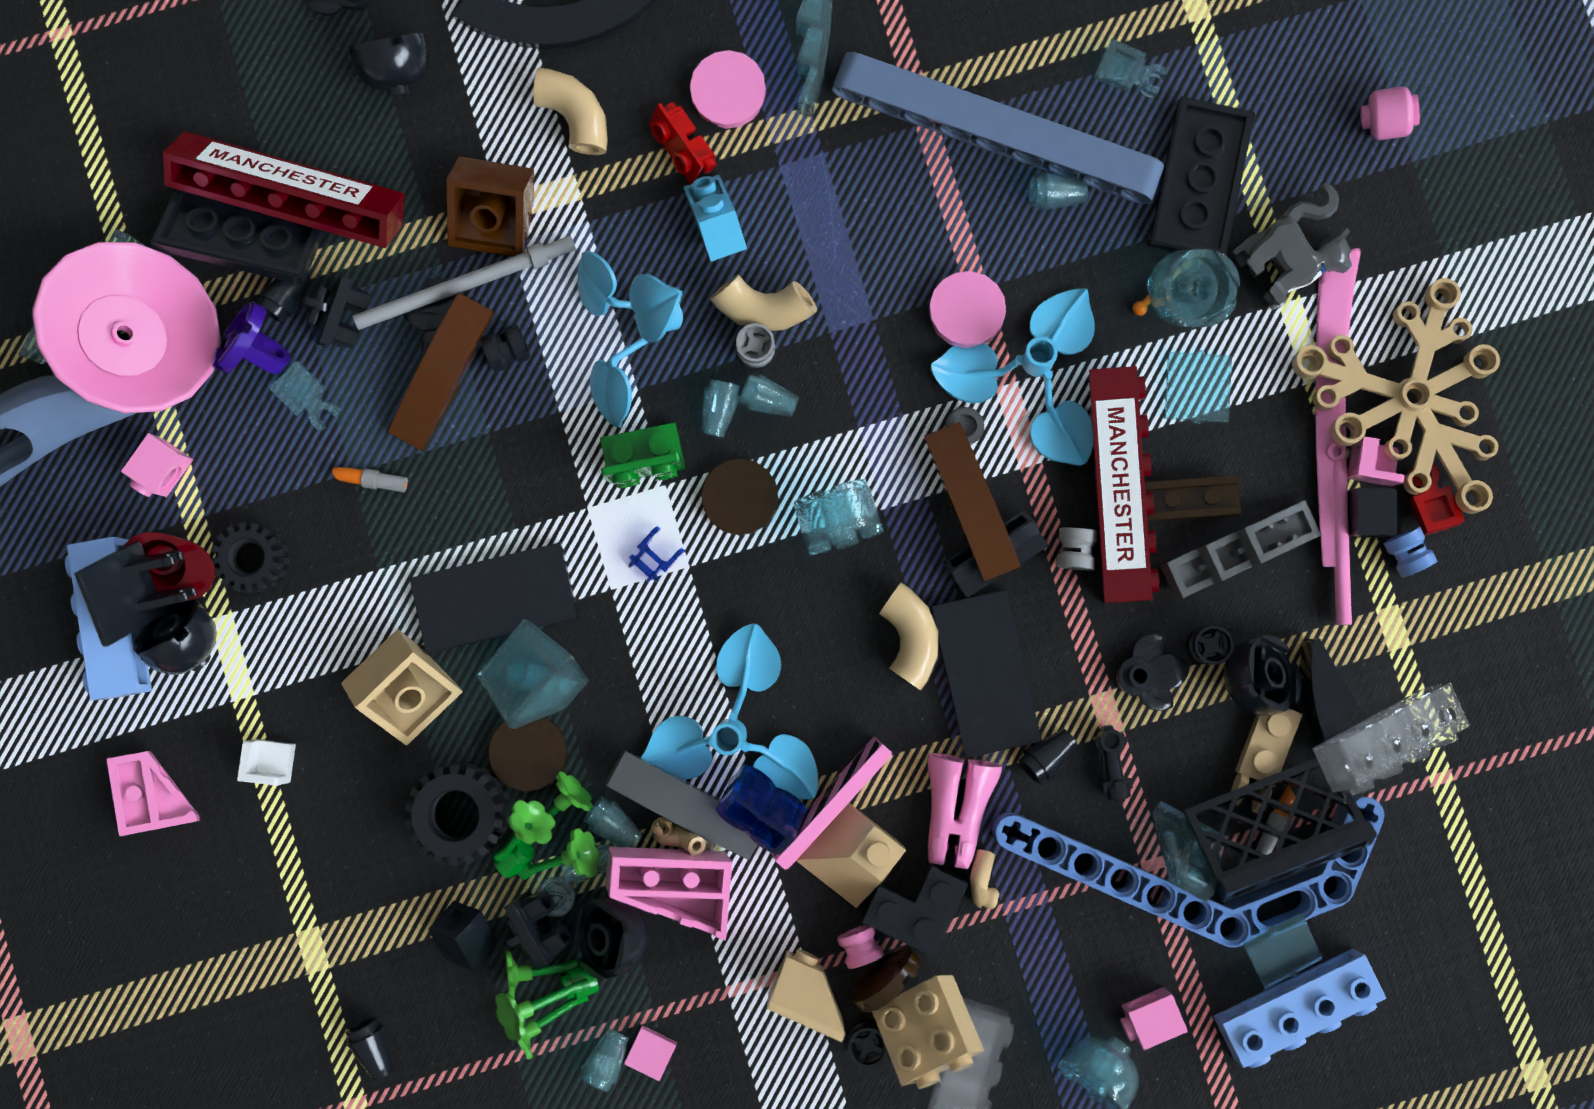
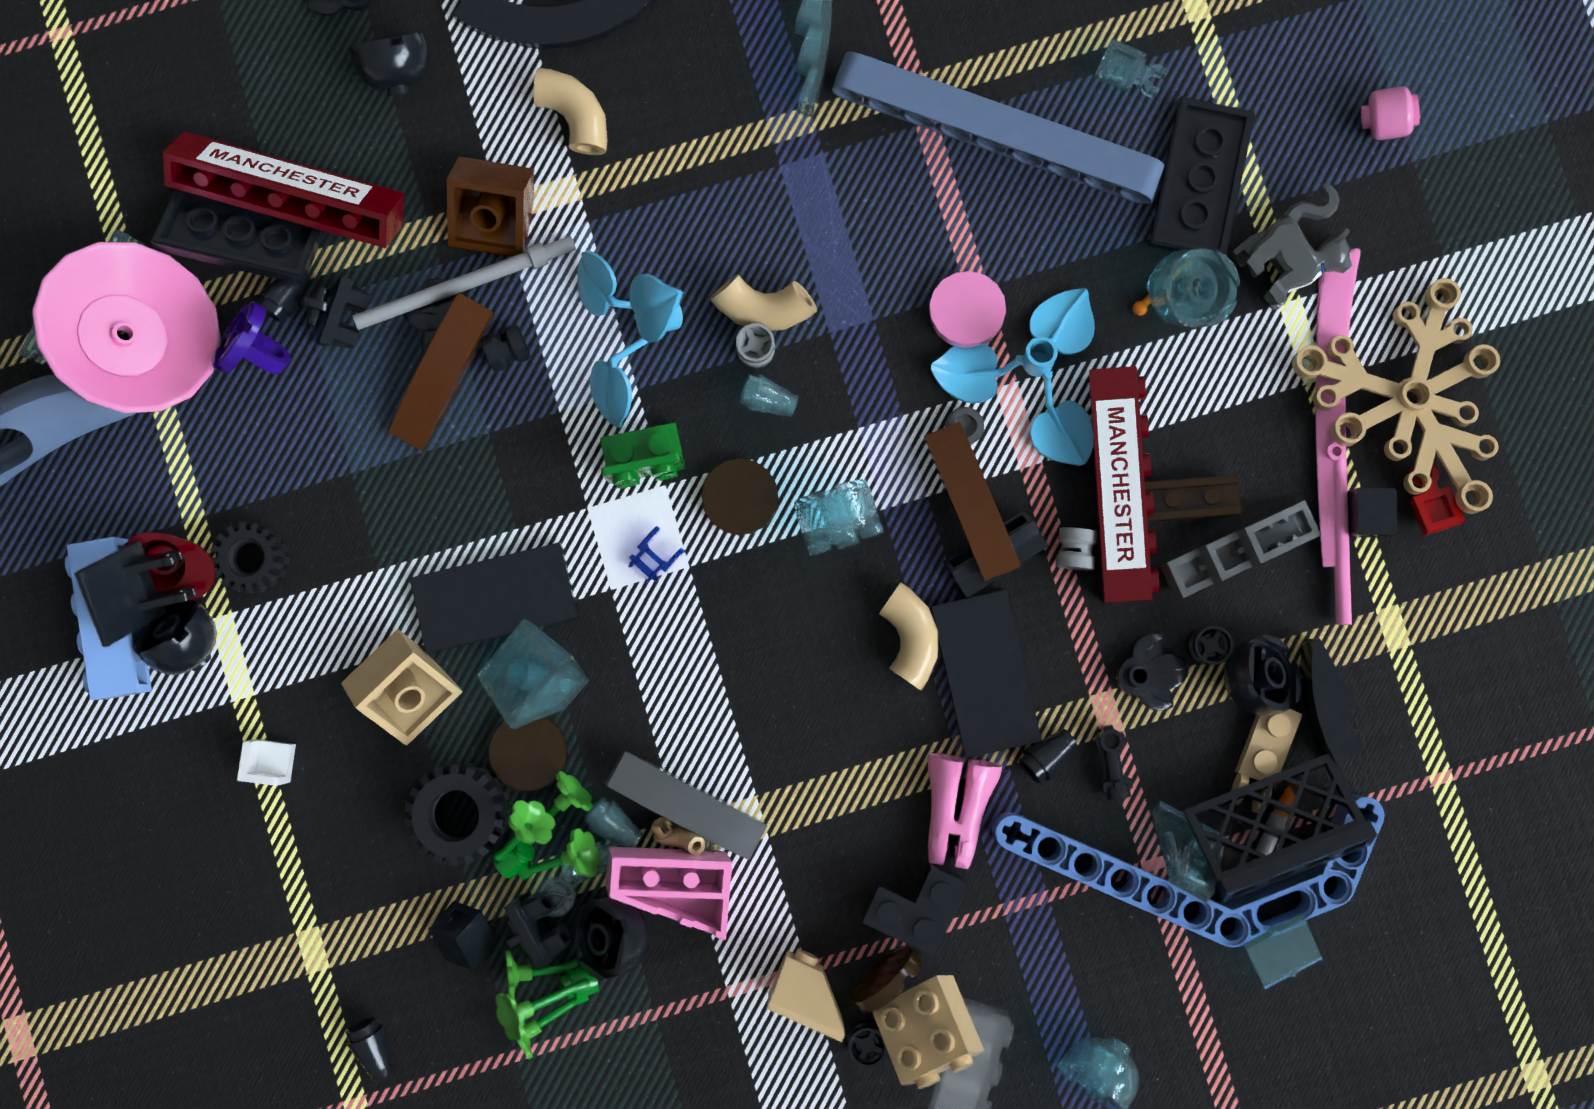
bright pink wing [107,751,200,836] -> none
bright pink brick [121,433,194,497] -> none
clear light blue plate [269,361,341,431] -> none
light grey piece [332,467,408,492] -> none
clear light blue cone [580,1028,629,1092] -> none
bright pink tile [624,1025,677,1081] -> none
medium azure plant [641,623,818,800] -> none
red hinge [648,102,717,184] -> none
medium azure slope [684,175,747,261] -> none
bright pink tile [690,50,766,129] -> none
clear light blue cone [702,379,741,437] -> none
clear blue brick [716,765,807,855] -> none
bright pink tile [769,736,892,870] -> none
tan slope [796,803,906,908] -> none
bright pink wheel [837,925,884,969] -> none
tan arm [970,849,999,909] -> none
clear light blue cone [1028,172,1088,211] -> none
bright pink brick [1120,987,1188,1050] -> none
clear light blue piece [1164,350,1232,425] -> none
light blue brick [1213,948,1386,1068] -> none
clear brick [1312,682,1470,795] -> none
bright pink panel [1347,436,1404,487] -> none
medium blue wheel [1383,526,1438,578] -> none

